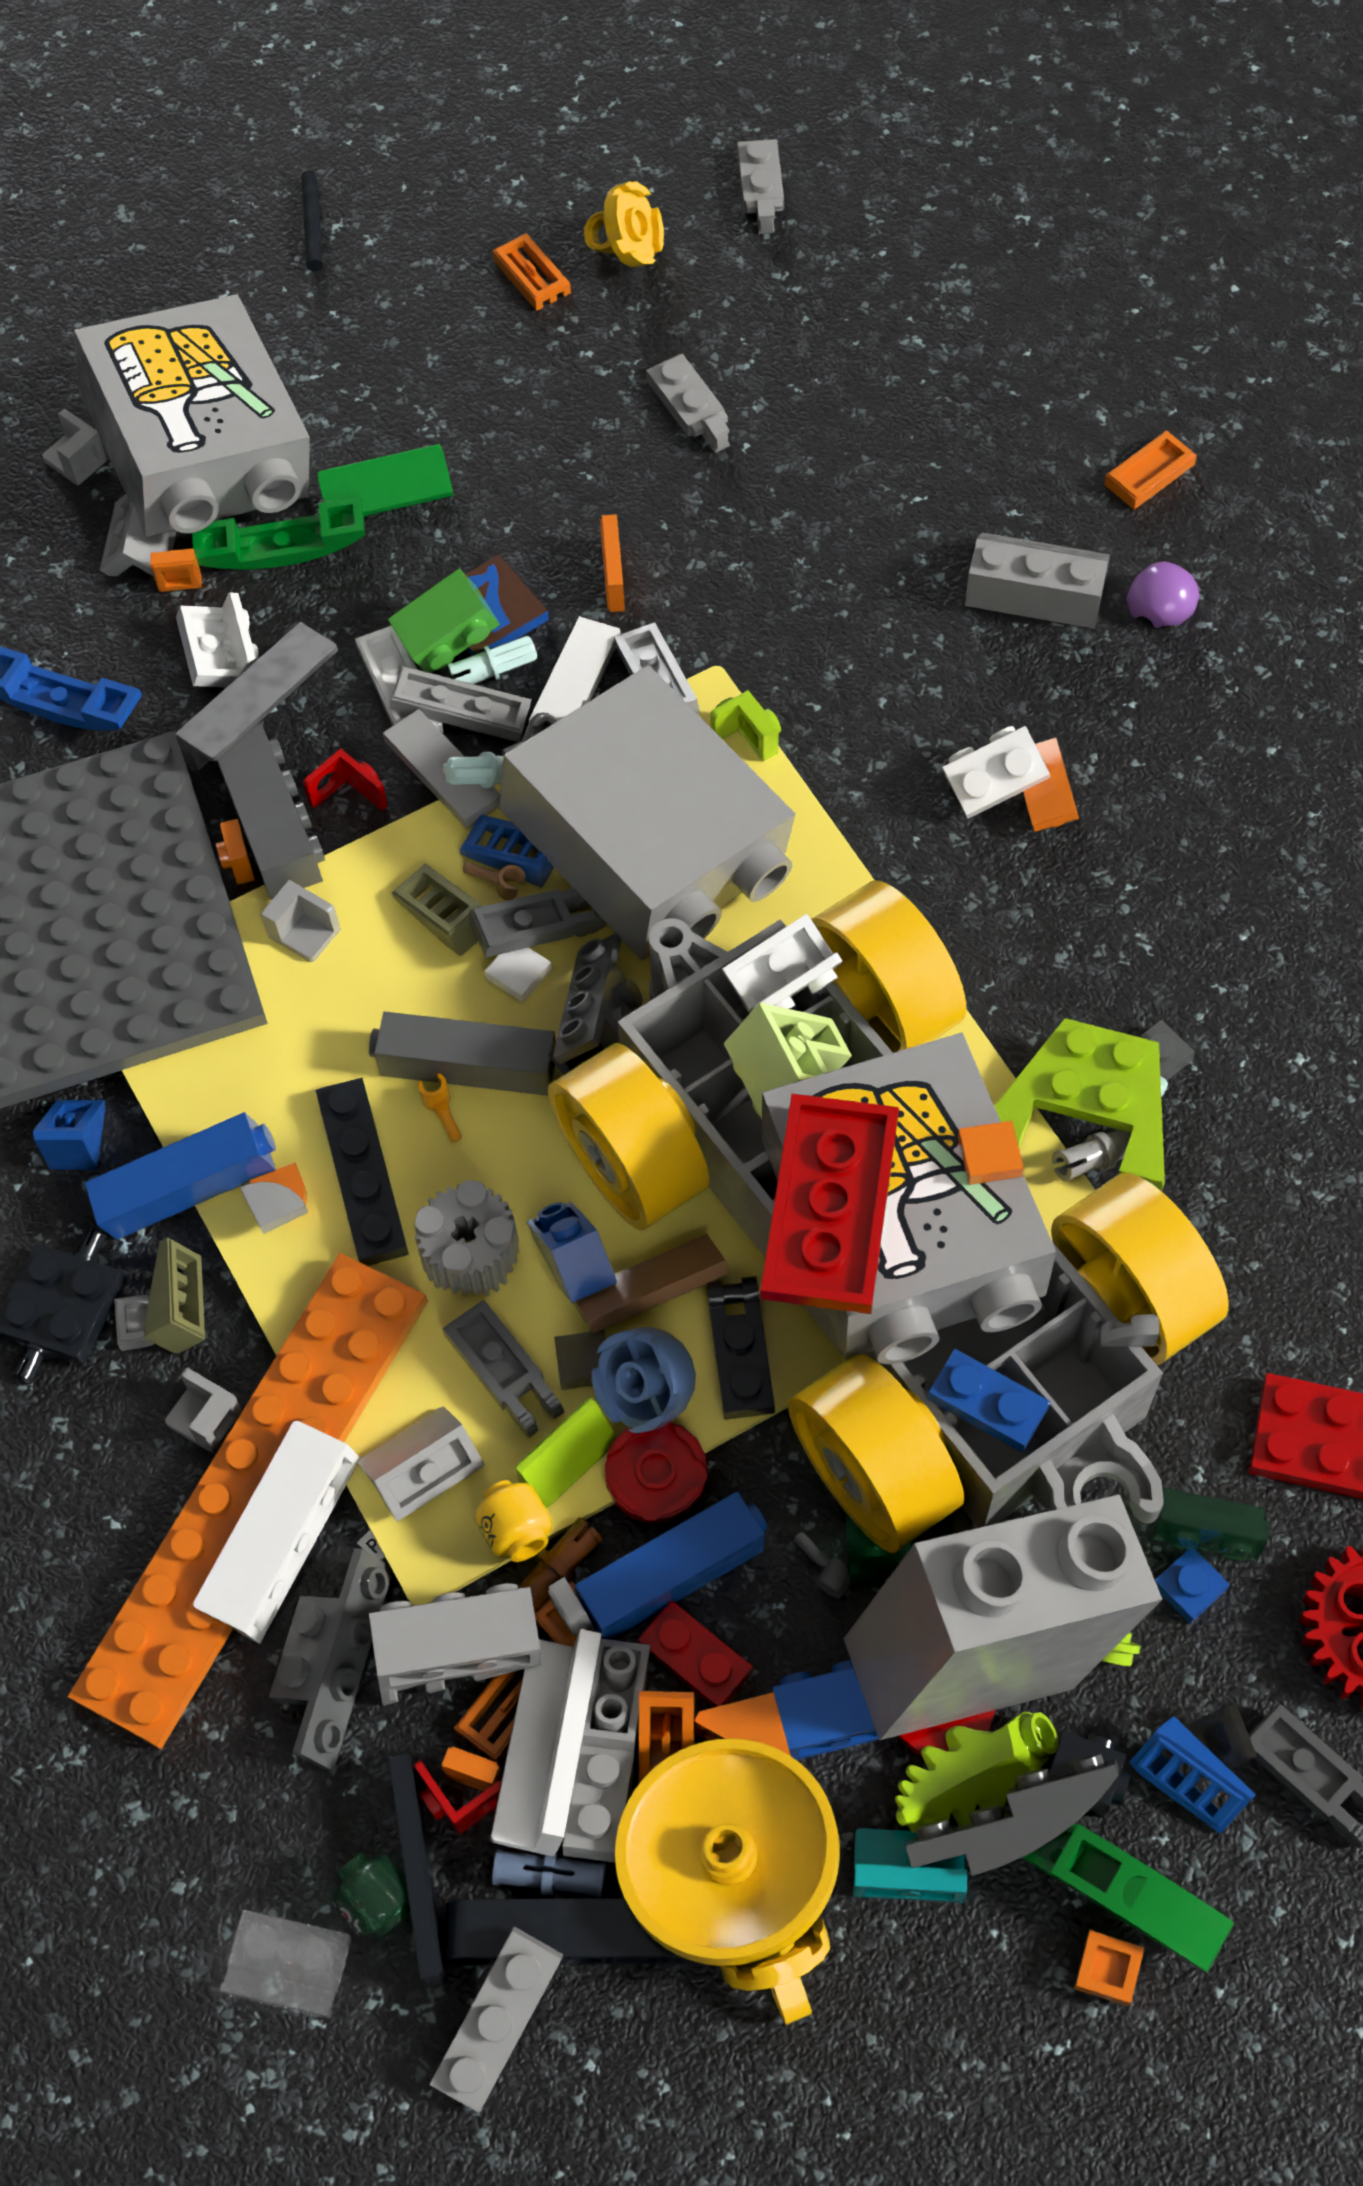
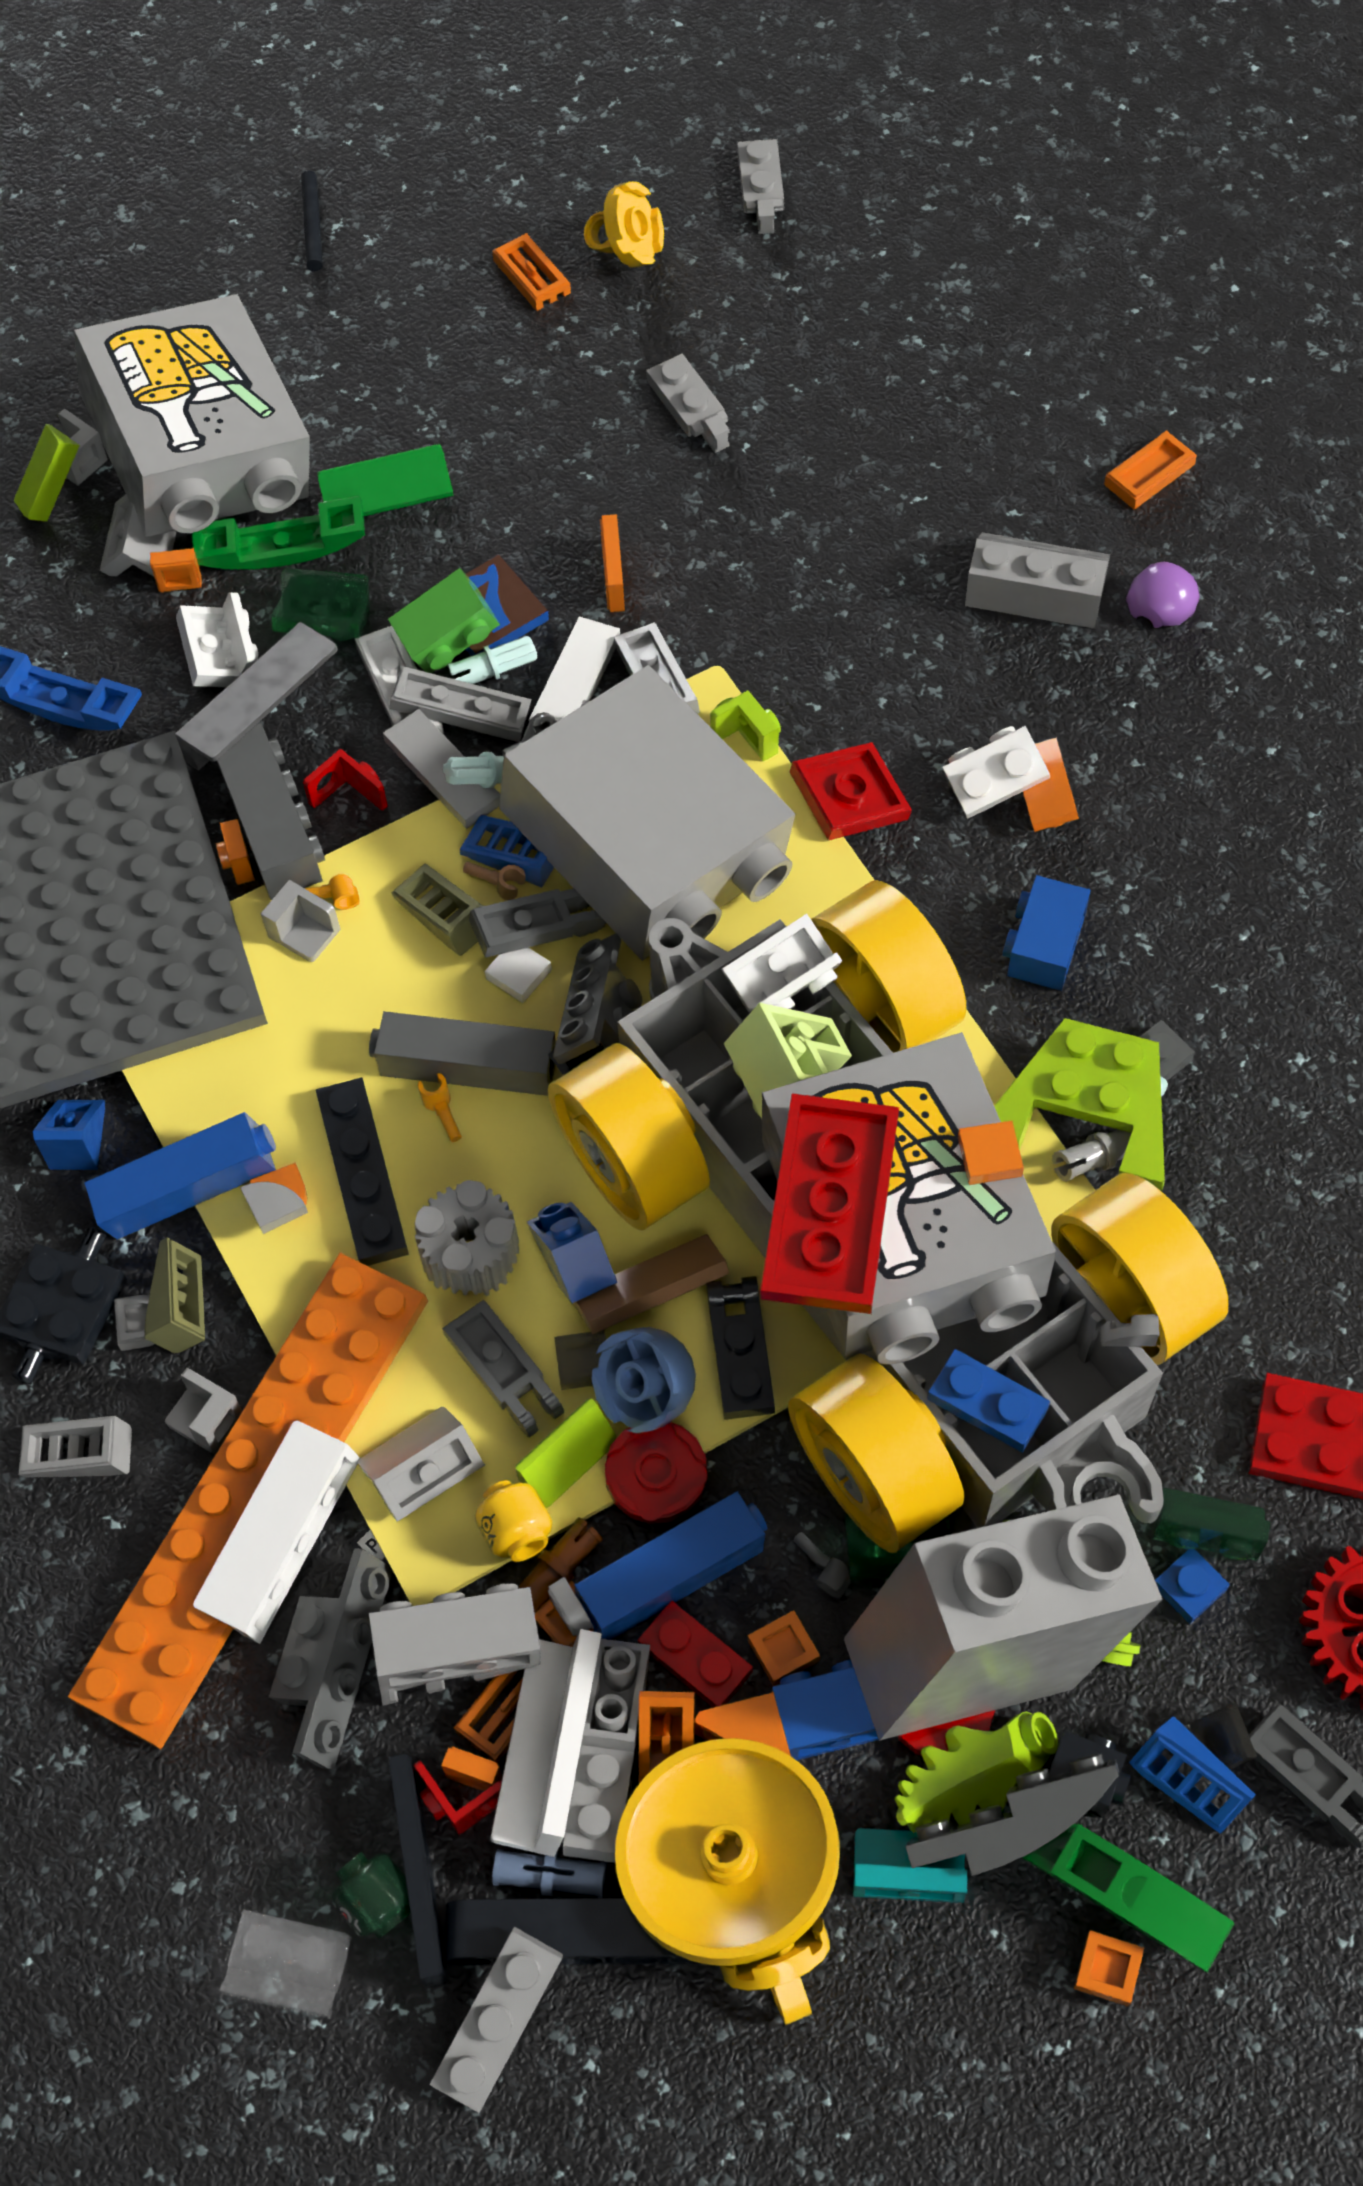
none -> lime slope [14,424,80,521]
none -> light grey slope [18,1416,132,1478]
none -> clear green bracket [271,568,370,641]
none -> light orange hand [304,874,360,910]
none -> orange plate [748,1610,820,1686]
none -> red tile [789,742,912,841]
none -> blue brick [1002,875,1091,991]

